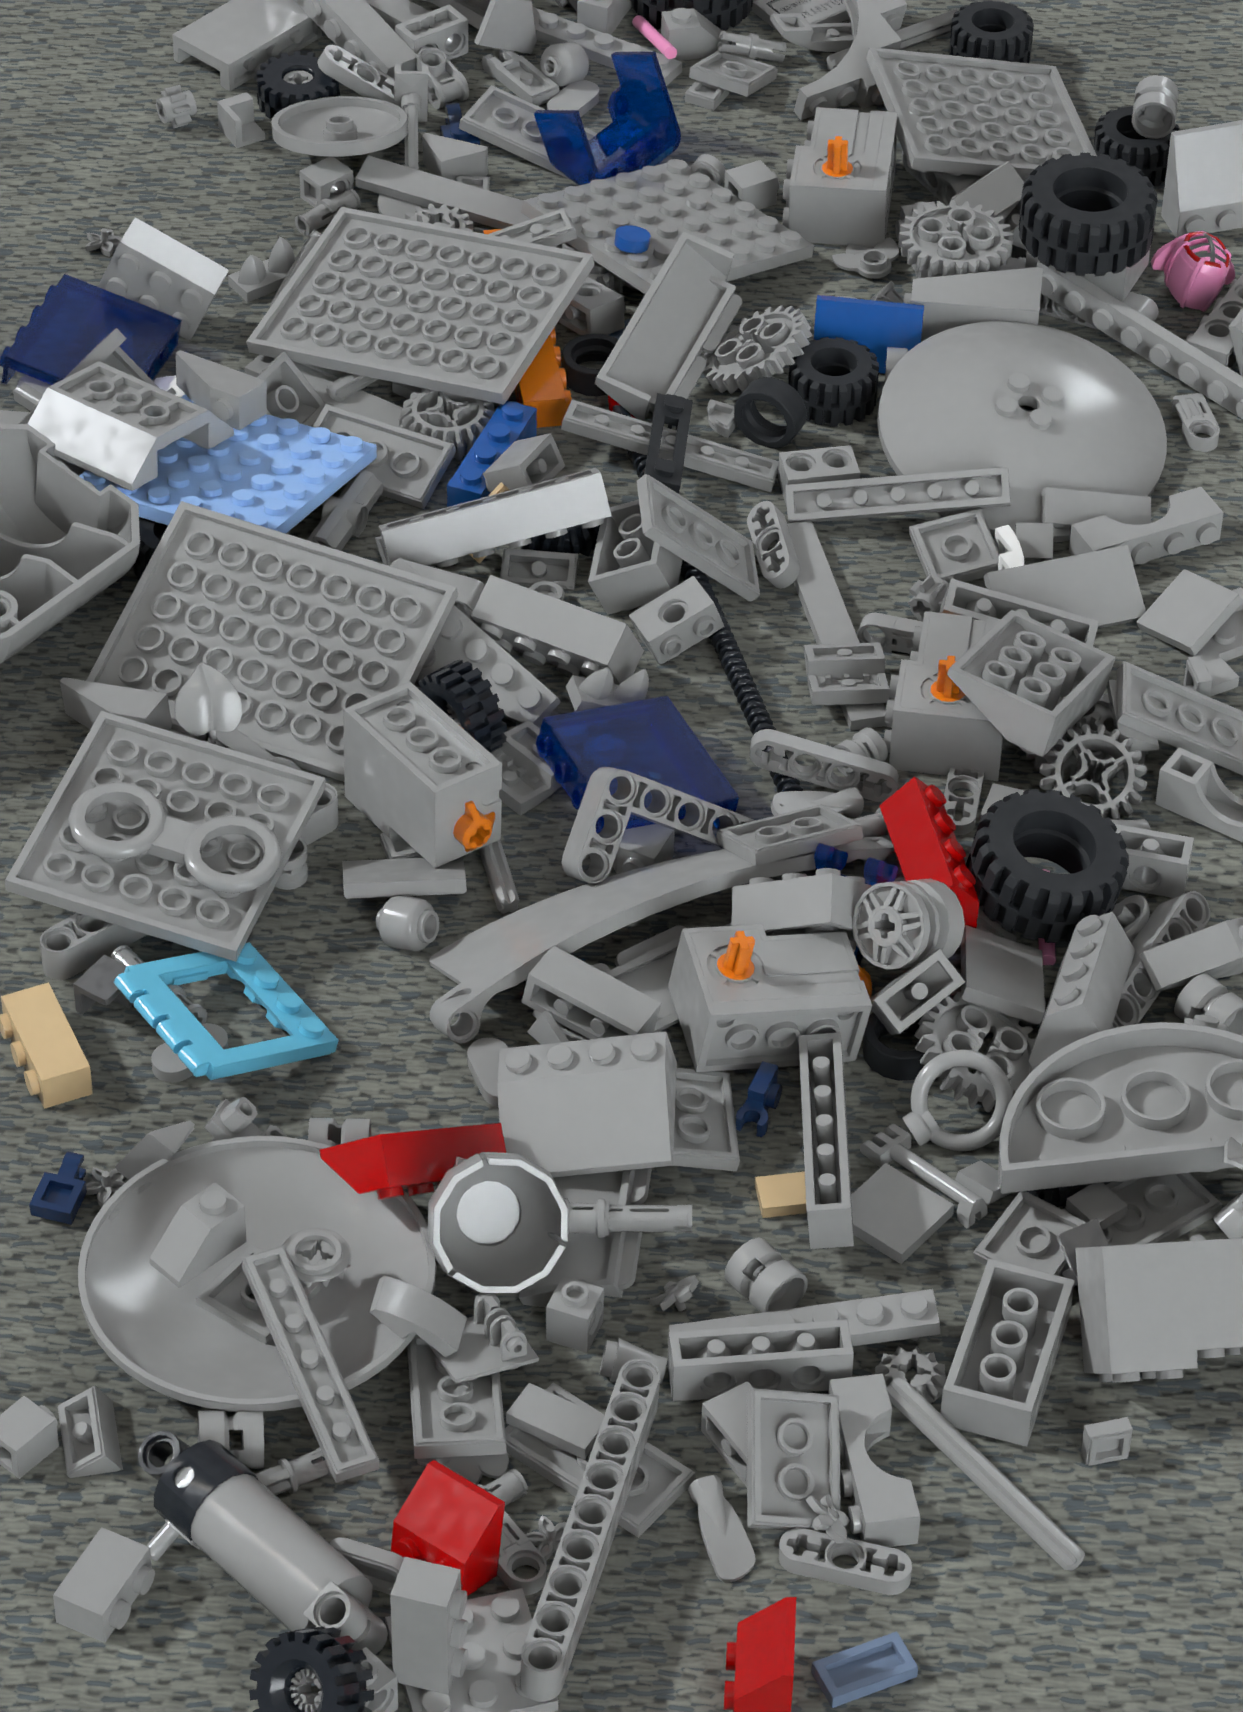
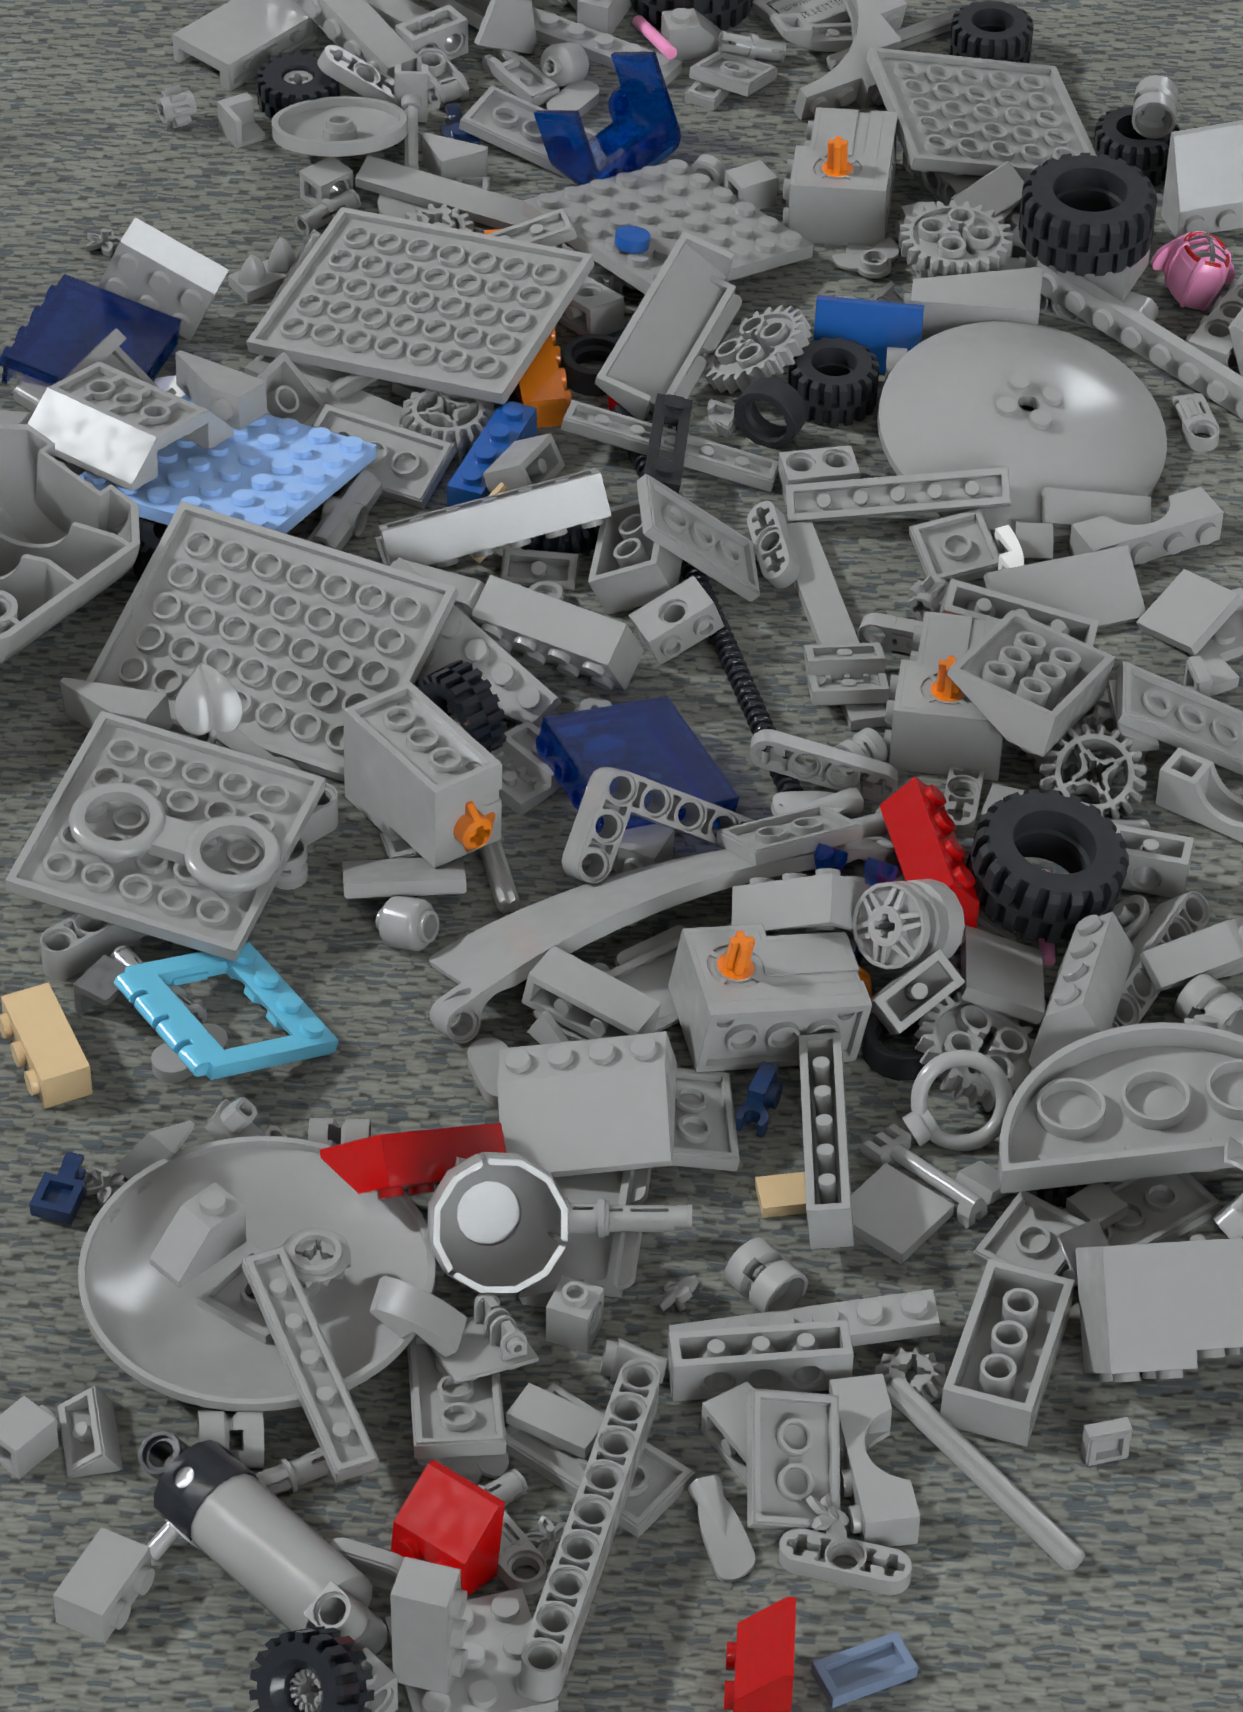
light grey tile [566,667,649,725] -> none

